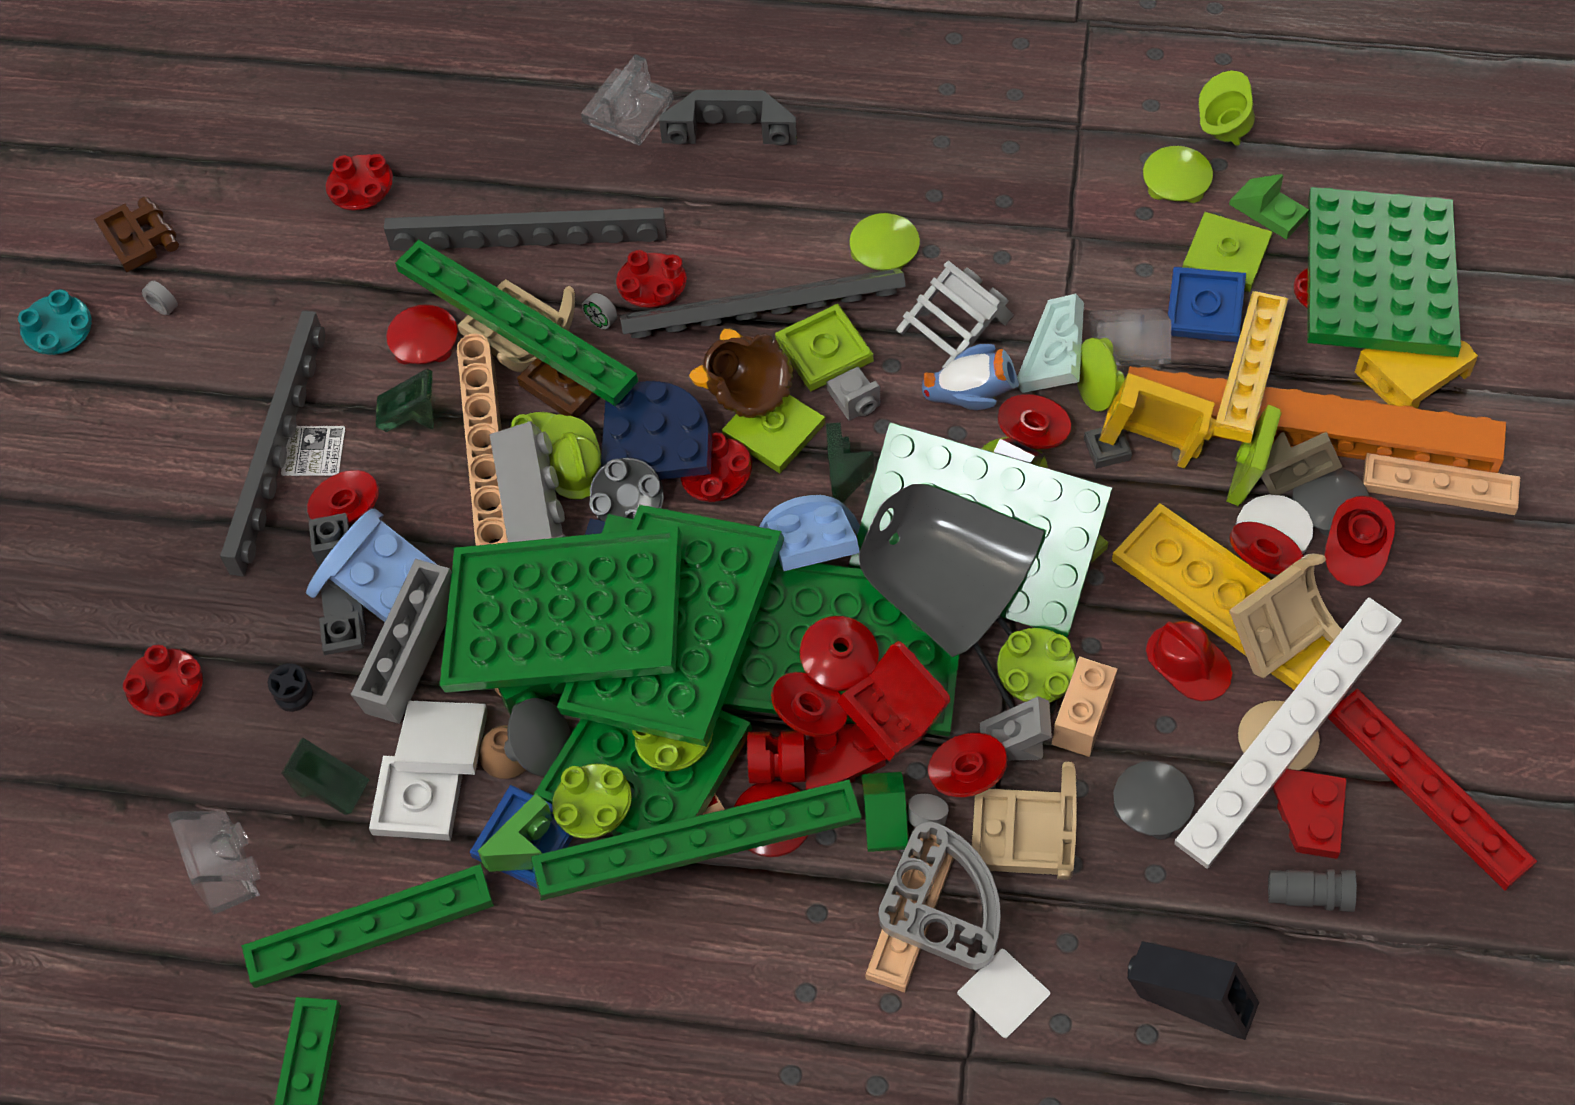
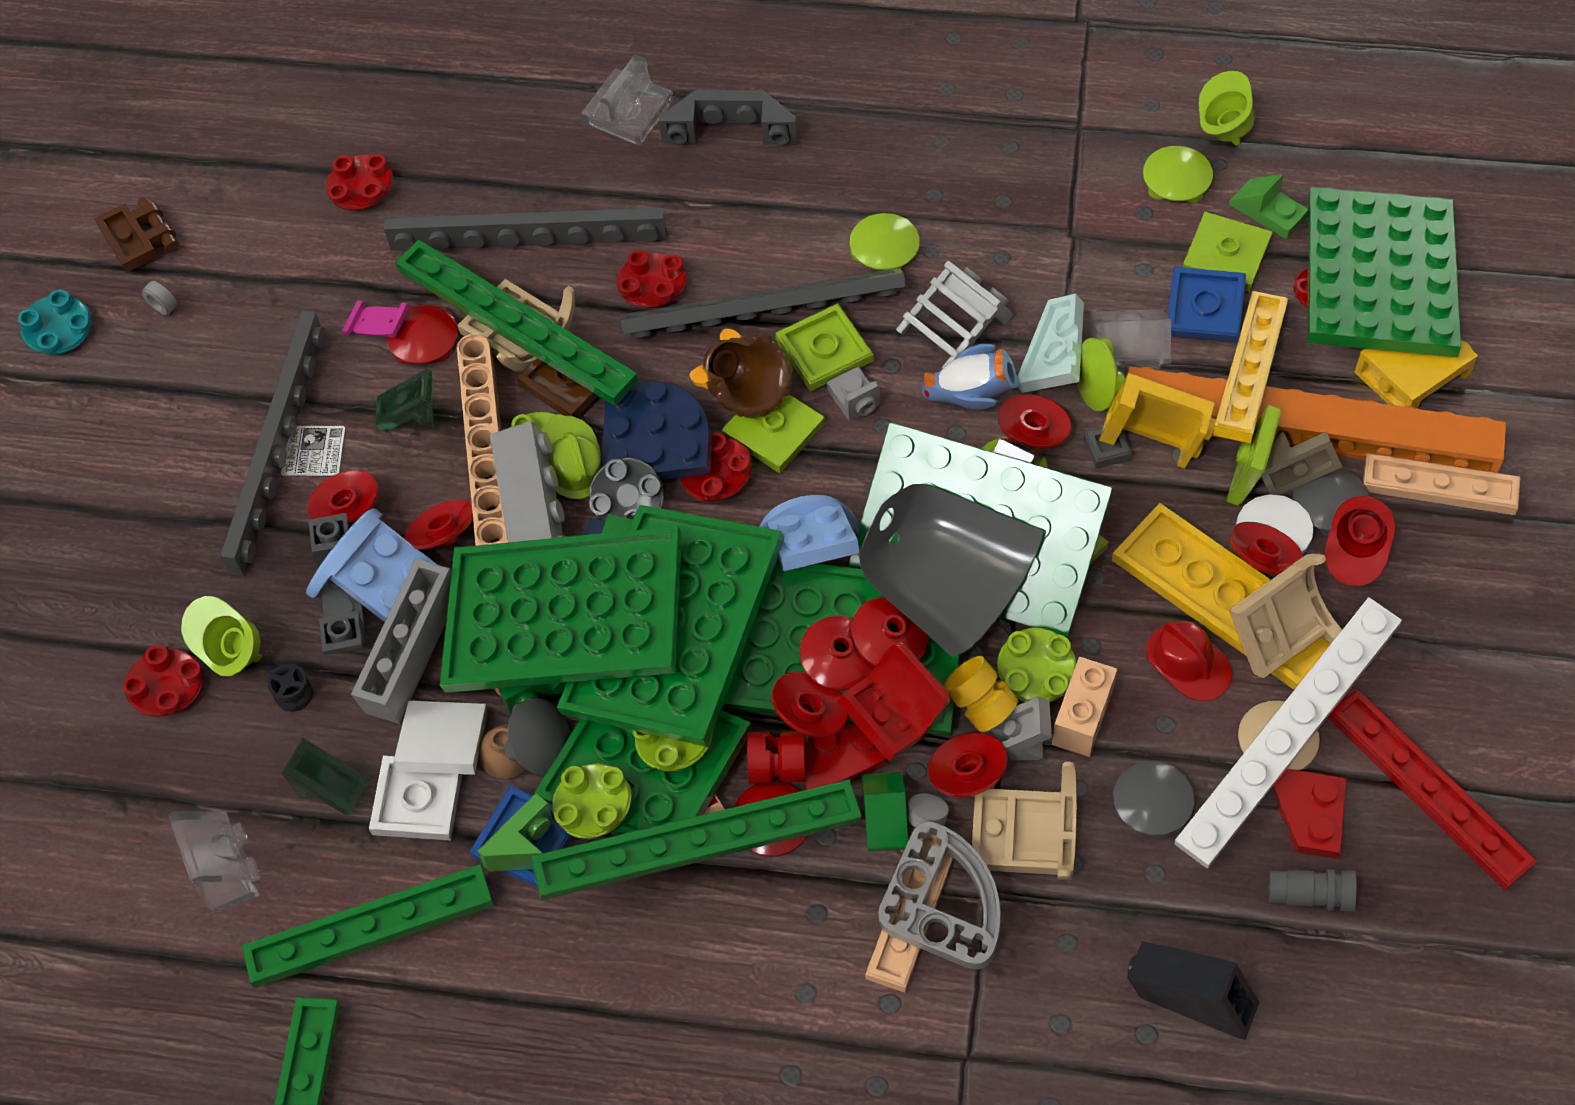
light grey tile [582,293,617,329] -> none
clear green slope [826,422,874,503] -> none
white sticker [957,949,1050,1038] -> none
none -> lime piece [181,596,262,676]
none -> dark pink piece [342,301,410,337]
none -> red dish [405,500,473,549]
none -> red dish [850,597,928,667]
none -> yellow wheel [943,656,1018,732]

